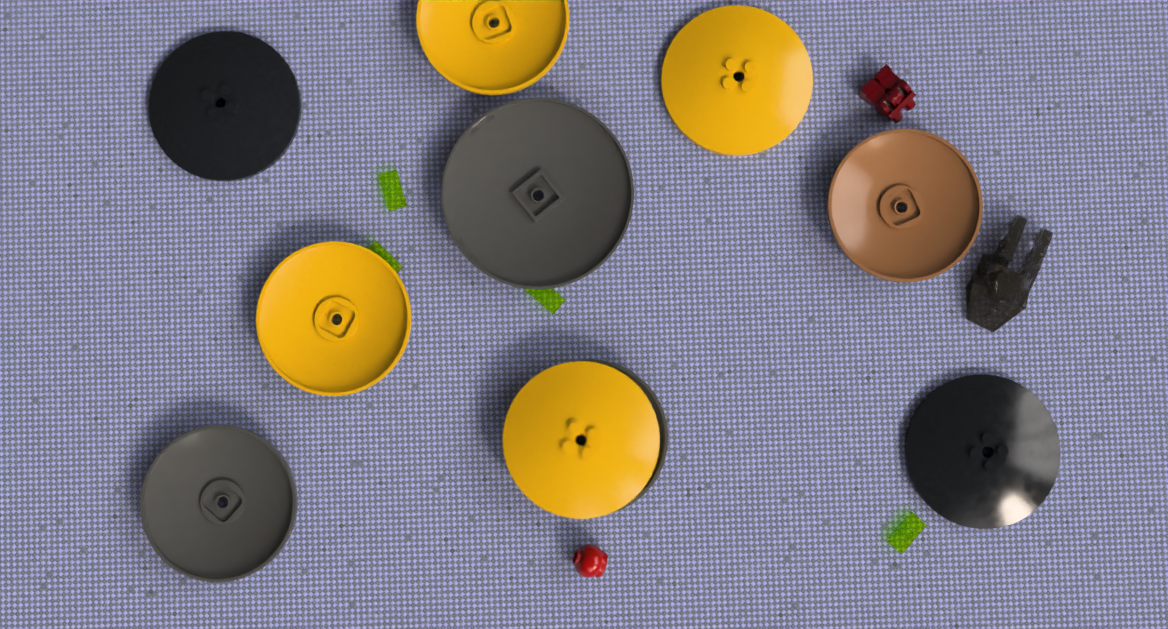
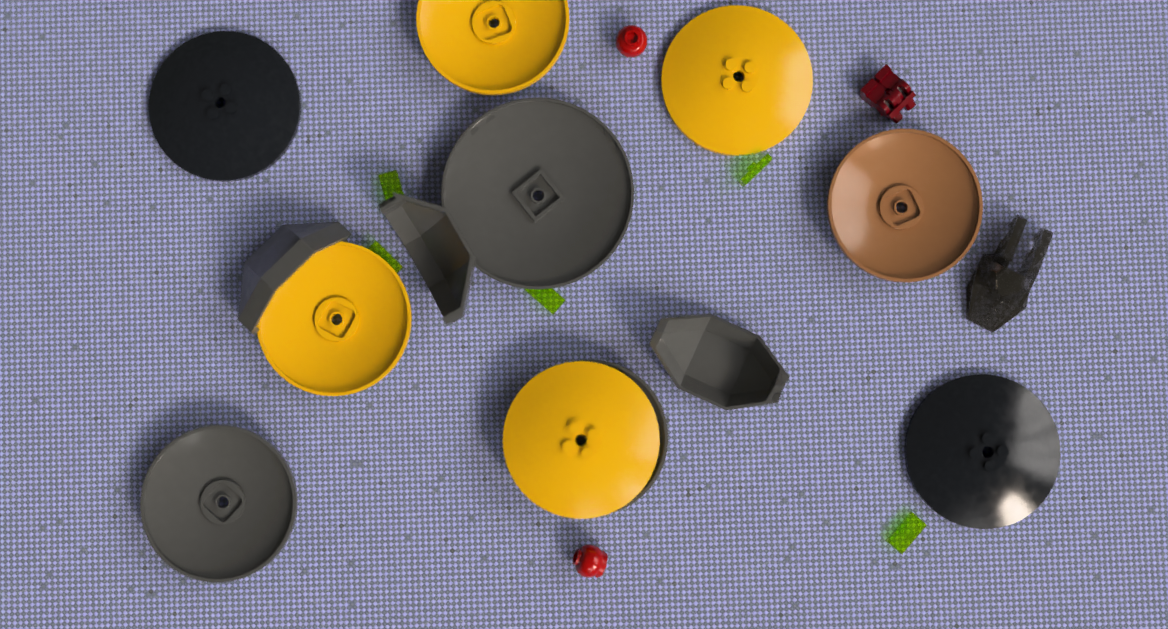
none -> dark grey panel [238,222,351,337]
none -> dark grey panel [379,192,476,326]
none -> red piece [615,25,647,58]
none -> dark grey panel [649,314,790,410]
none -> clear neon green plate [738,153,772,187]

